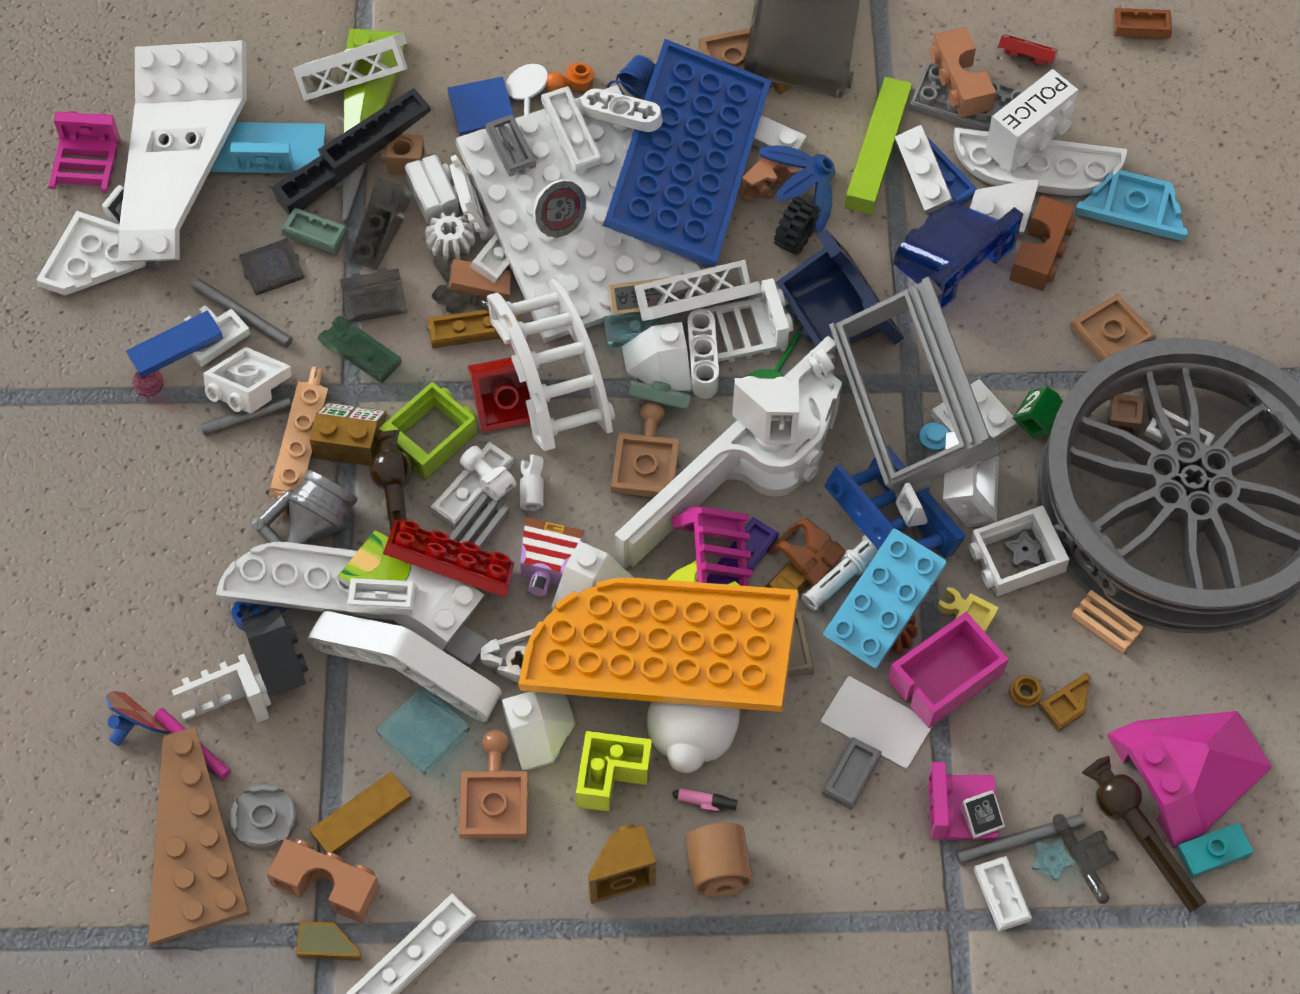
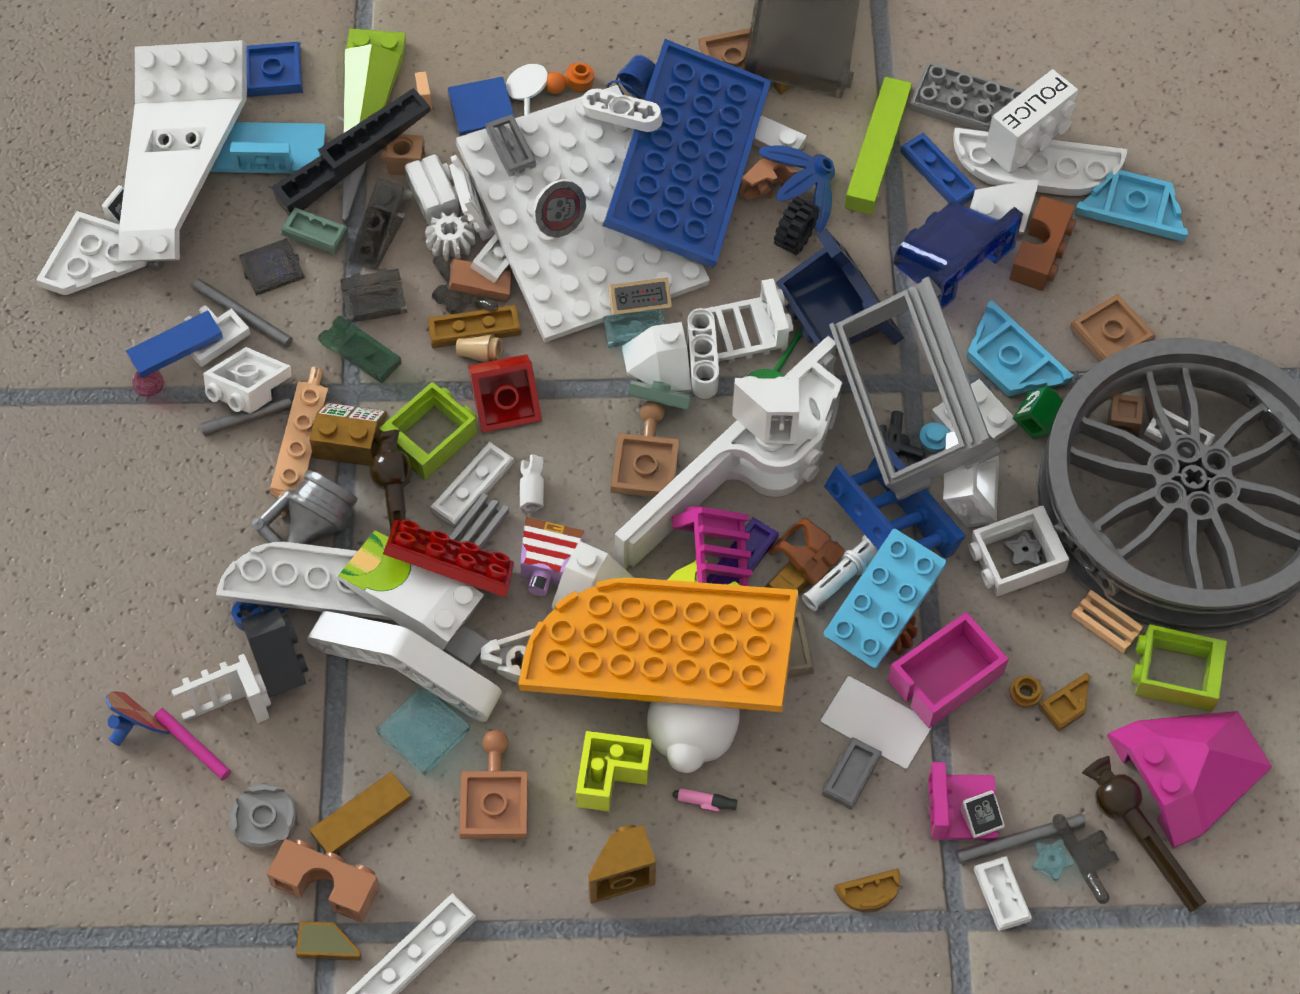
dark pink plate [48,111,121,193] -> none
medium nougat wing [148,727,249,947] -> none
white fence [292,32,408,101] -> none
white tile [347,578,416,615] -> none
white leg [460,446,516,501] -> none
white fence [487,278,615,451] -> none
white slope [502,692,576,771] -> none
white tile [541,86,603,172] -> none
white fence [634,260,762,321] -> none
medium nougat piece [685,823,753,897] -> none
white plate [808,347,835,377] -> none
white plate [895,125,954,214] -> none
white slope [895,482,928,527] -> none
nougat arch [929,27,996,118] -> none
light yellow plate [937,587,999,633] -> none
red plate [998,34,1058,66] -> none
dark orange plate [1113,8,1172,38] -> none
teal plate [1176,822,1254,879] -> none
none -> blue tile [246,42,303,97]
none -> light nougat tile [415,71,432,112]
none -> tan cone [456,334,503,363]
none -> pearl gold tile [834,868,900,913]
none -> black piece [873,411,925,461]
none -> medium azure wing [966,300,1073,397]
none -> lime window [1131,624,1227,712]

